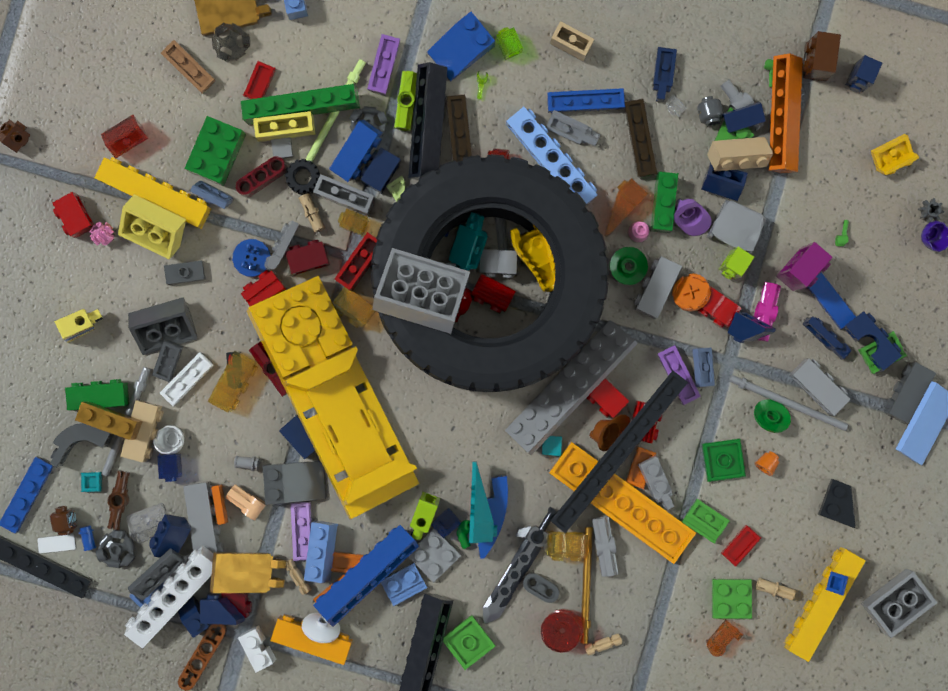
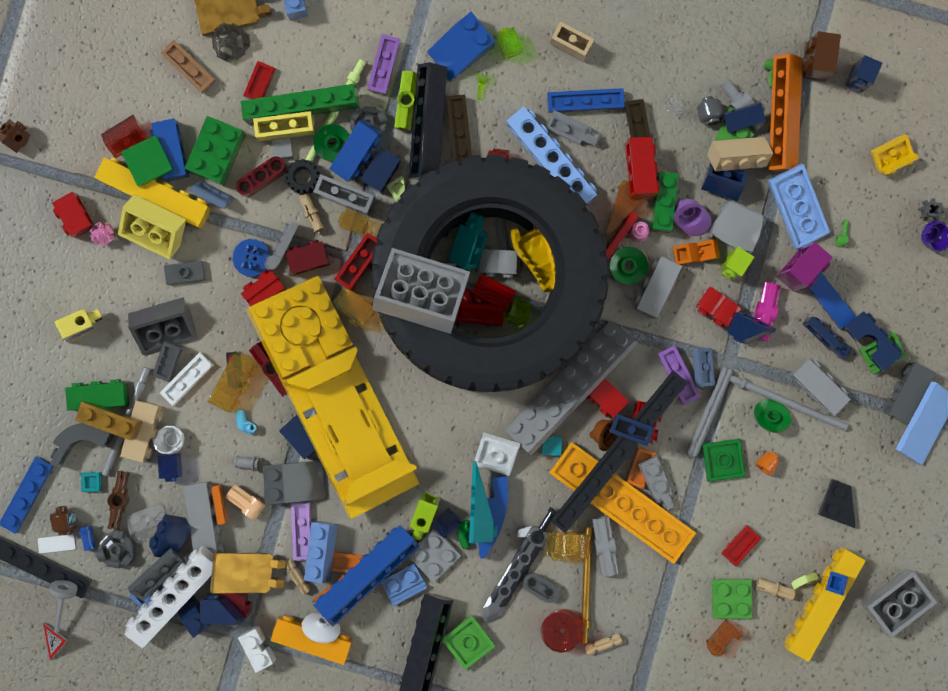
dark orange beam [178,624,227,691] -> none
dark blue hinge [652,47,677,102] -> none
orange tile [672,274,711,312] -> none
bright green plate [681,499,730,544] -> none
none -> light grey piece [43,580,77,660]
none -> green tile [121,135,174,187]
none -> blue brick [150,118,190,182]
none -> medium azure arm [235,410,257,435]
none -> green dish [313,124,350,161]
none -> red tile [455,302,504,326]
none -> white plate [474,432,520,476]
none -> clear neon green brick [503,298,533,328]
none -> red tile [605,212,639,260]
none -> dark blue brick [610,414,655,446]
none -> red brick [625,137,660,199]
none -> orange slope [673,239,720,265]
none -> light grey axle [687,367,733,457]
none -> light blue tile [767,164,830,250]
none -> yellowish green tile [791,573,819,589]

